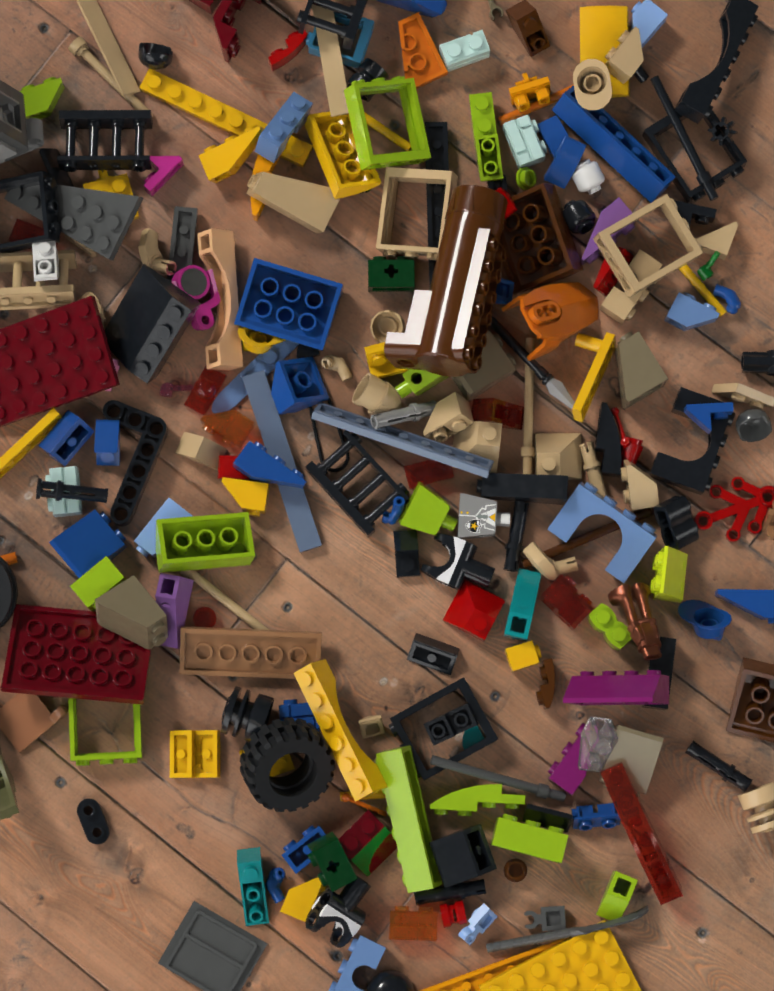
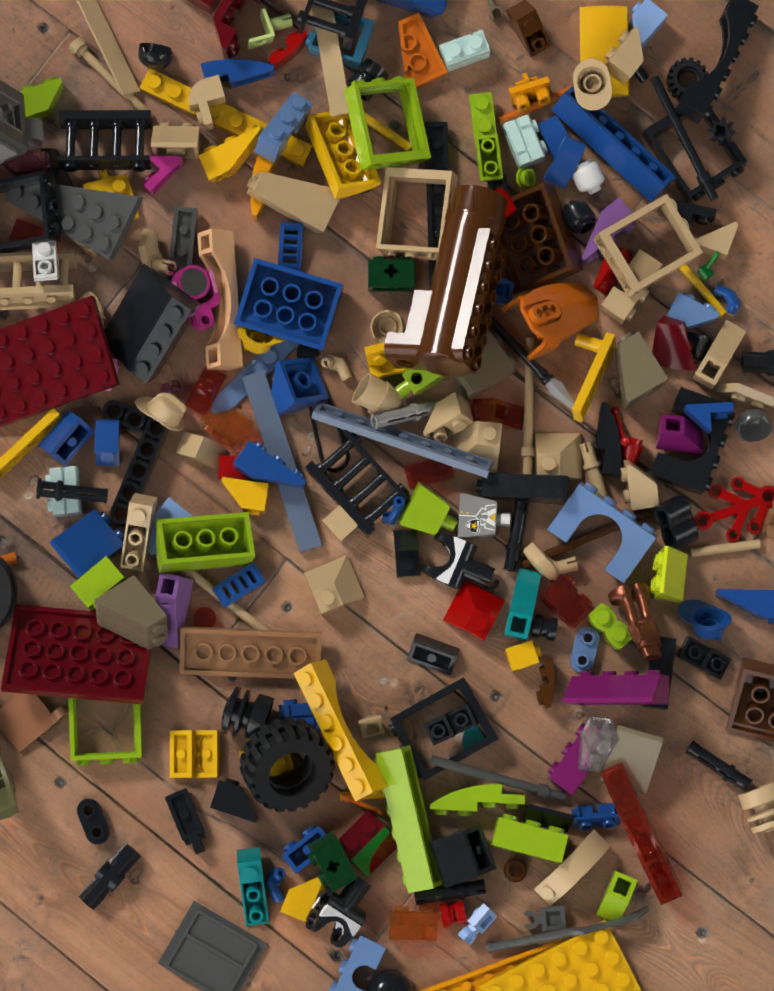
none -> clear pink slope [1,149,50,176]
none -> black piece [78,843,141,910]
none -> tan slope [120,493,158,572]
none -> tan piece [135,393,187,431]
none -> tan slope [151,123,201,159]
none -> black hinge [164,788,206,855]
none -> tan brick [188,75,226,131]
none -> blue slope [201,59,275,89]
none -> black slope [210,778,259,823]
none -> blue slope [212,562,266,608]
none -> yellowish green bracket [247,8,293,50]
none -> blue slope [278,222,304,271]
none -> tan slope [304,555,365,616]
none -> tan panel [322,505,357,543]
none -> black wheel [531,614,558,641]
none -> tan arch [534,830,611,906]
none -> medium blue plate [570,626,599,673]
none -> dark red slope [652,315,698,371]
none -> magenta slope [656,414,703,454]
none -> black tyre [666,58,709,101]
none -> black slope [676,636,732,680]
none -> black slope [687,331,712,361]
none -> tan bar [690,539,761,557]
none -> tan slope [692,320,746,390]

